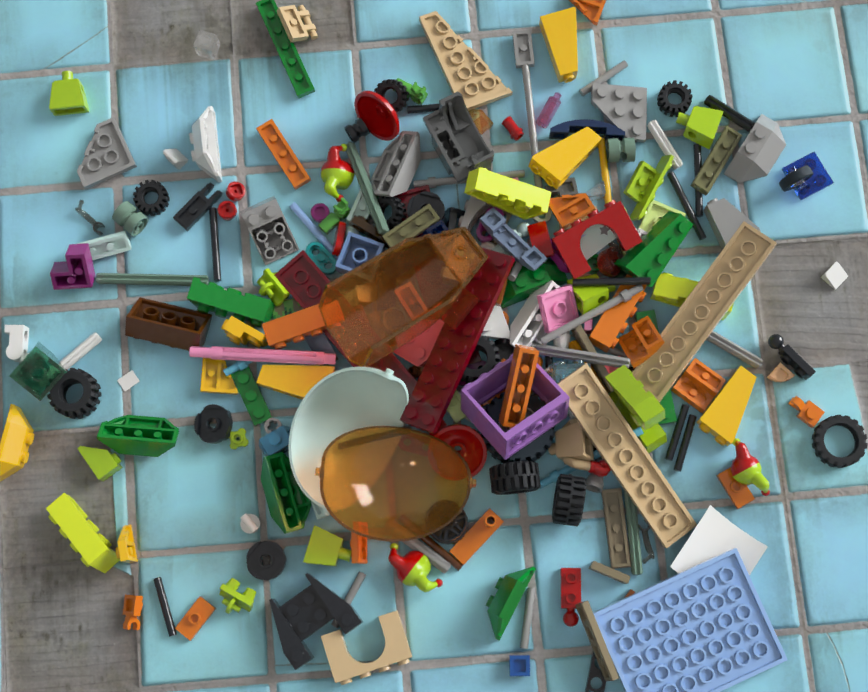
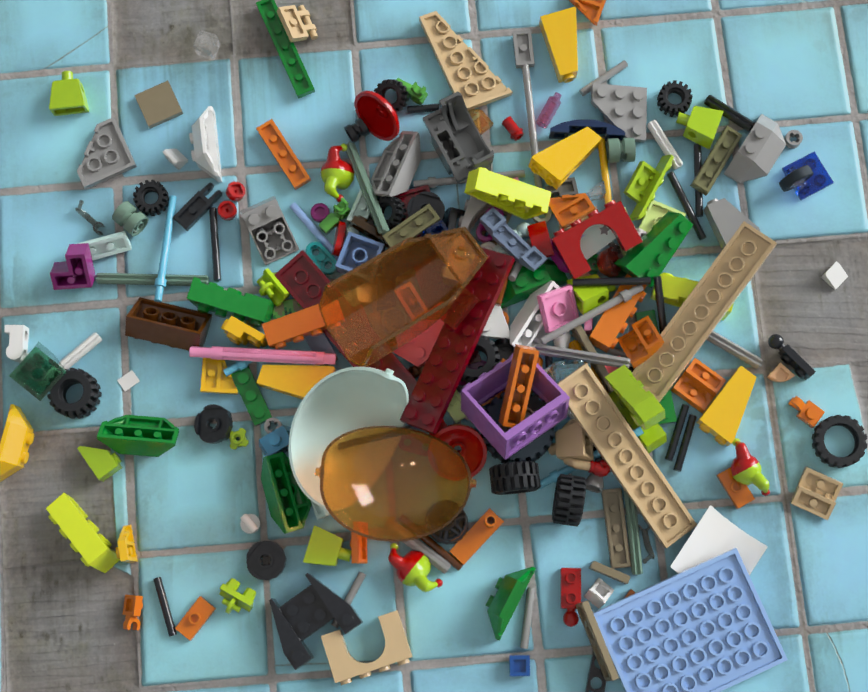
none -> dark tan tile [134,80,183,129]
none -> medium azure bar [154,196,177,302]
none -> white slope [584,578,614,609]
none -> black bar [653,276,667,334]
none -> light grey bush [784,130,803,149]
none -> tan slope [791,466,843,520]

